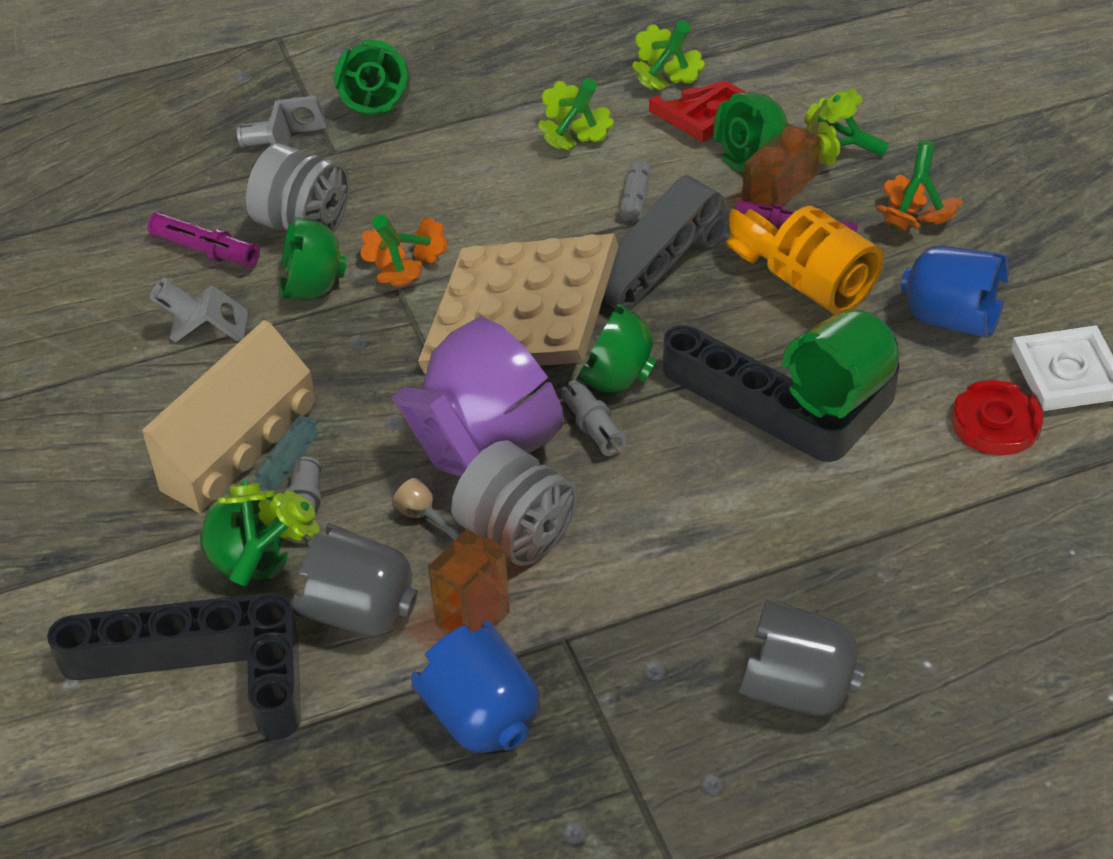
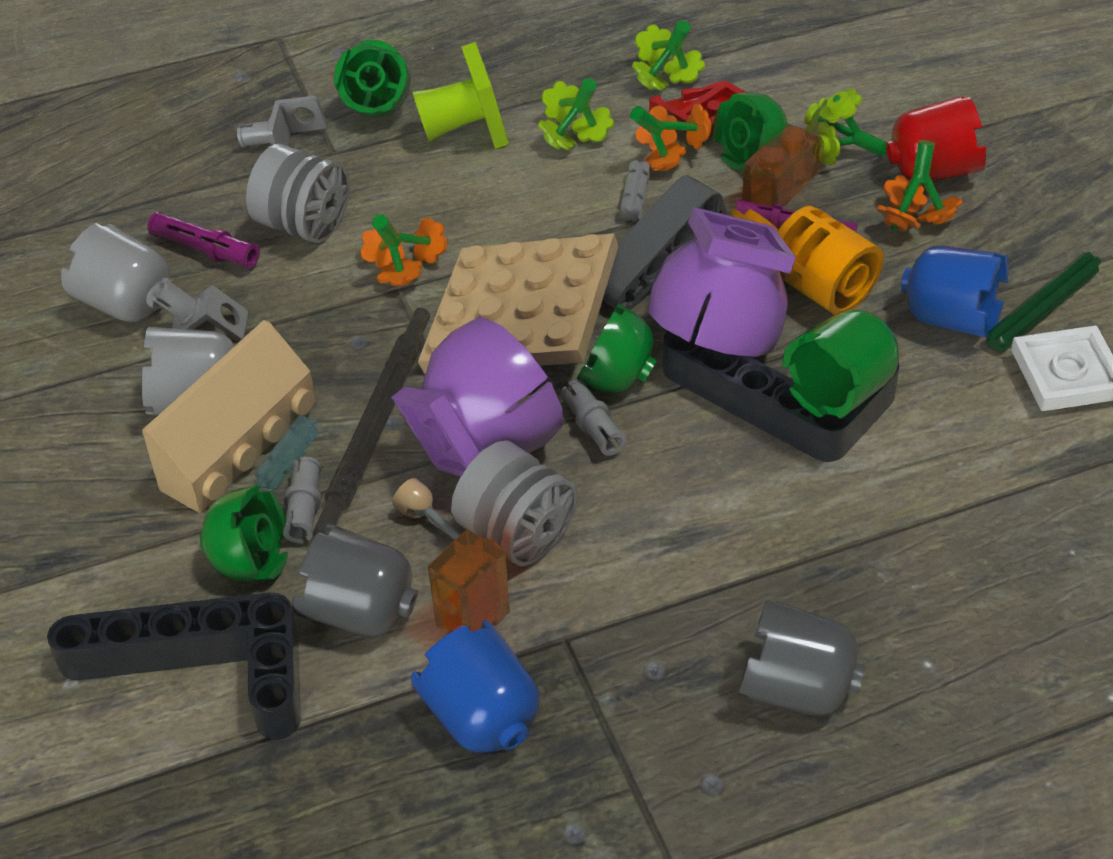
plant [217,480,320,587] -> none
green cylinder [279,216,347,301] -> none
red tile [951,380,1044,456] -> none
none -> light grey cylinder [61,223,170,323]
none -> light grey cylinder [142,327,234,415]
none -> clear smoke axle [313,308,430,537]
none -> lime plant [412,42,510,149]
none -> orange plant [630,104,711,171]
none -> medium lavender plate [648,207,796,357]
none -> red cylinder [886,96,986,181]
none -> dark green axle [986,252,1101,352]

